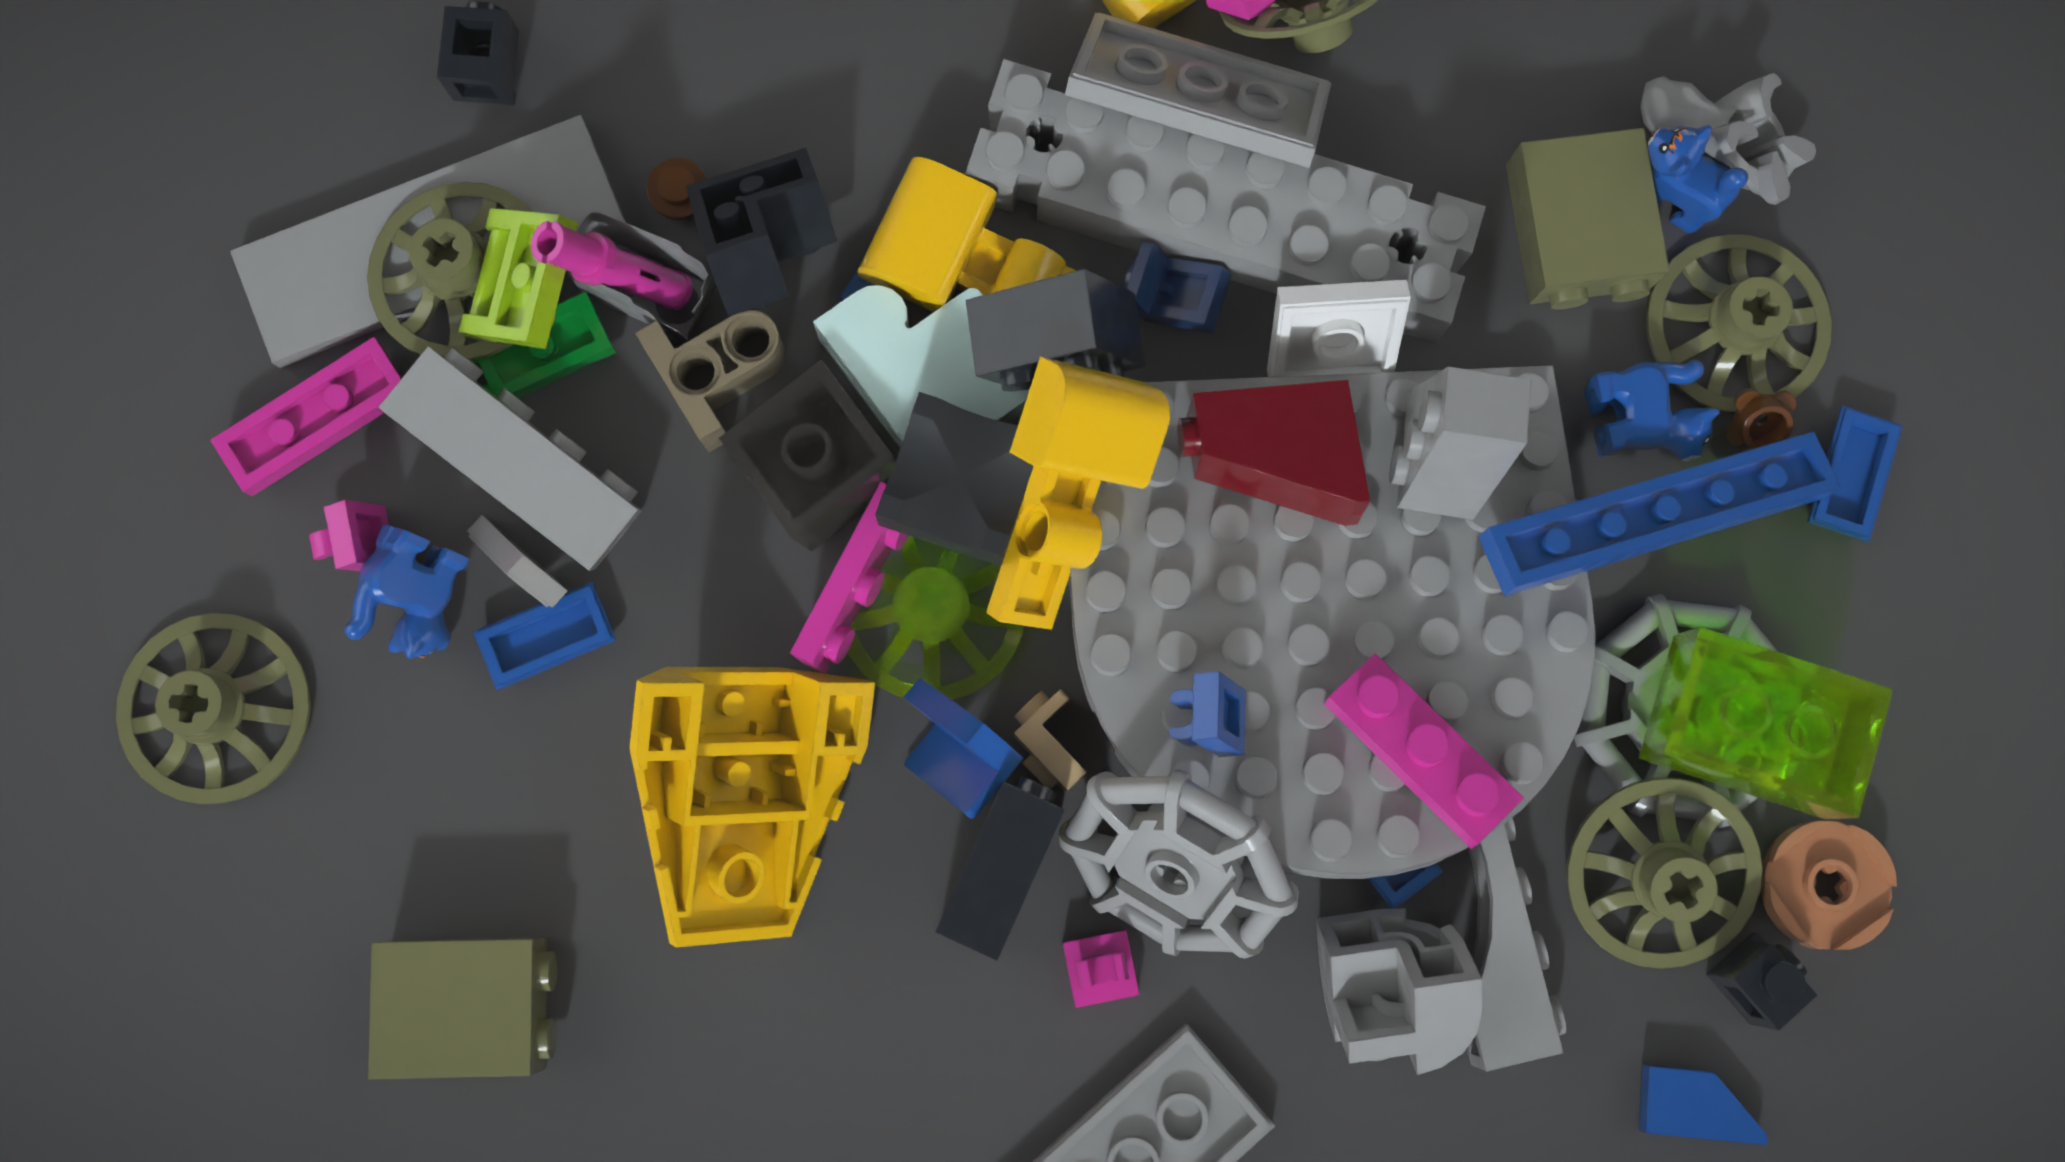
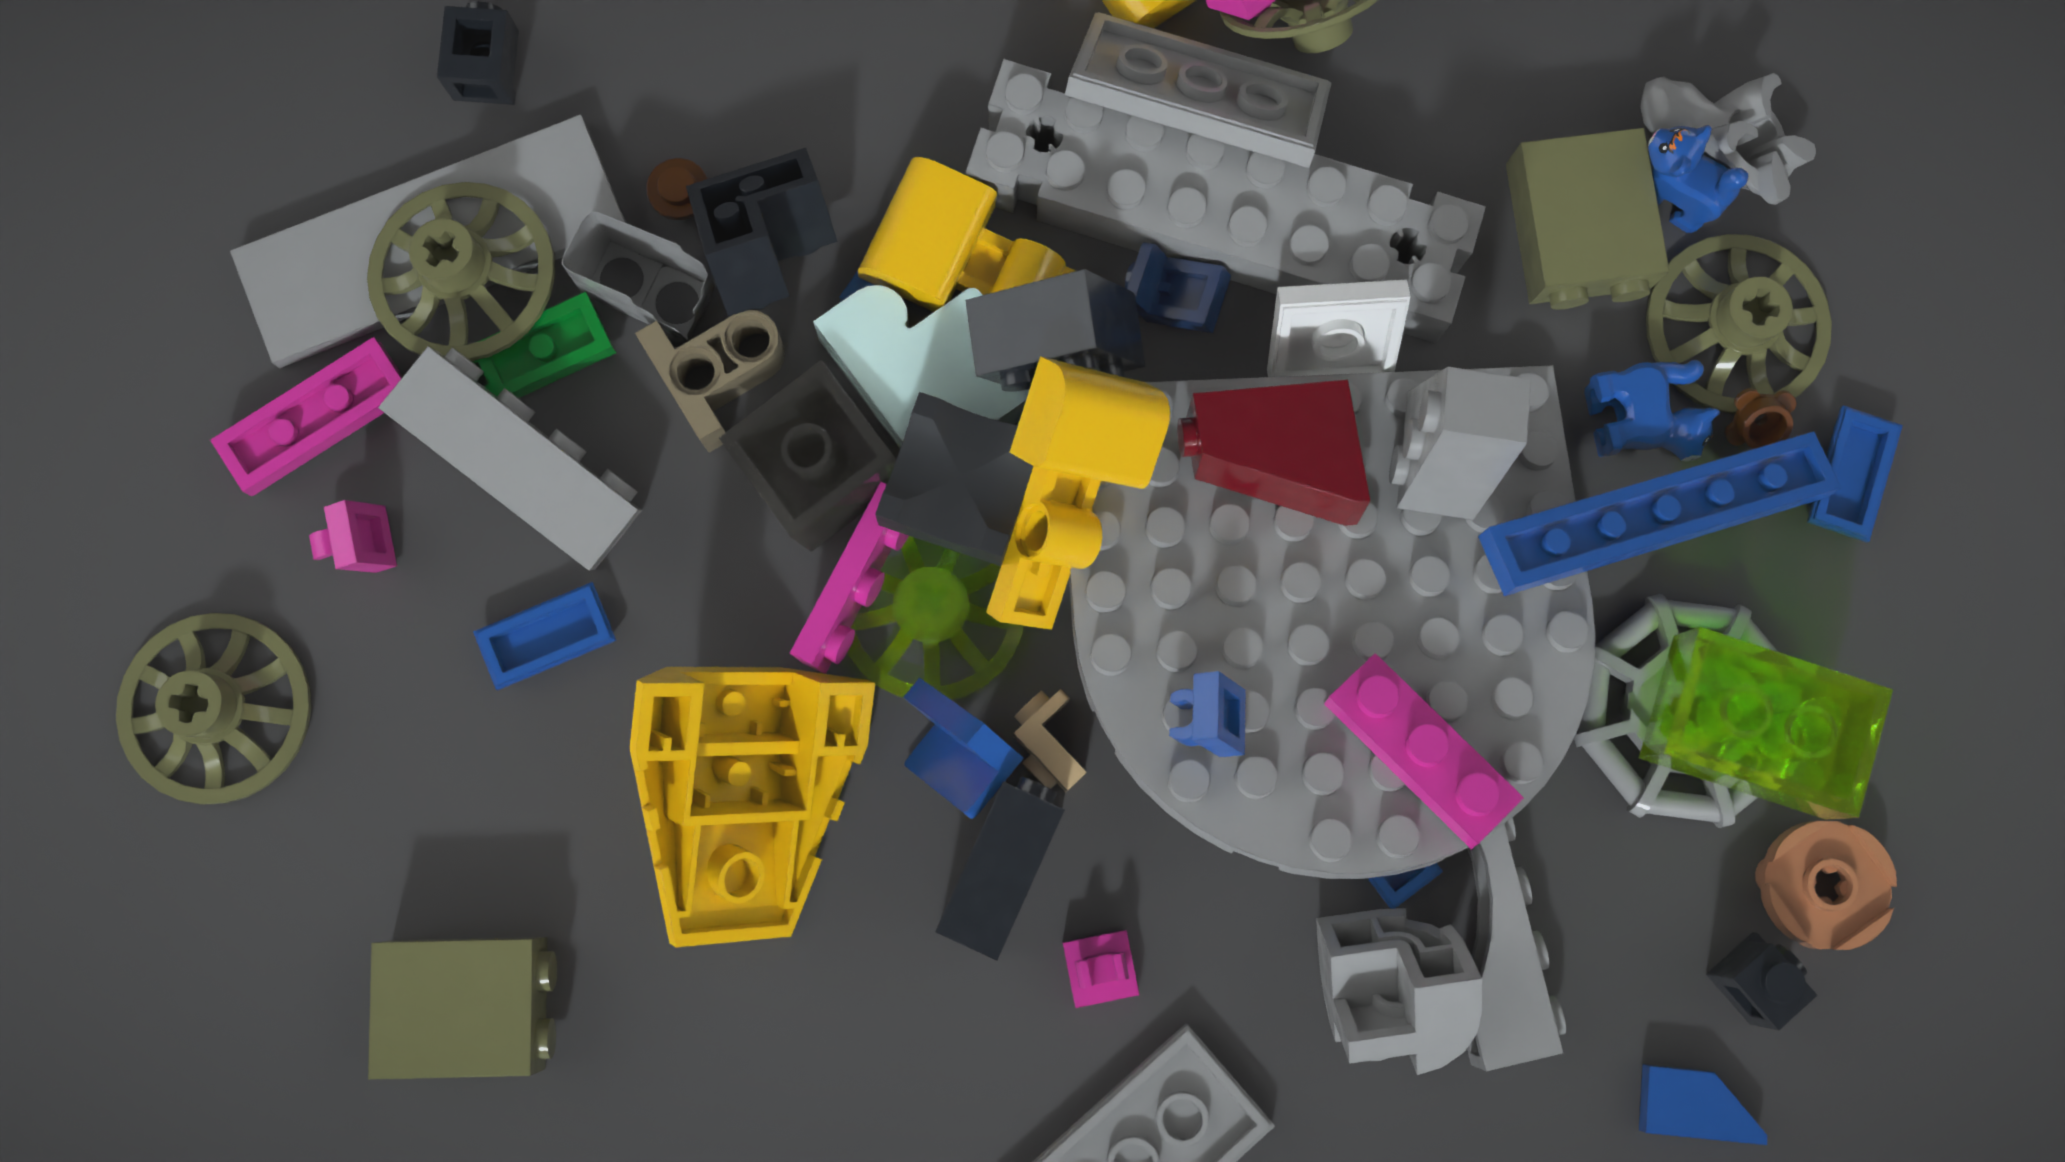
blue animal [344,524,470,659] -> none
lime plate [458,208,578,349] -> none
light grey tile [467,515,567,608] -> none
dark pink pin [531,221,693,310] -> none
light grey plate [1059,770,1299,959] -> none
olive wheel [1566,778,1763,969] -> none

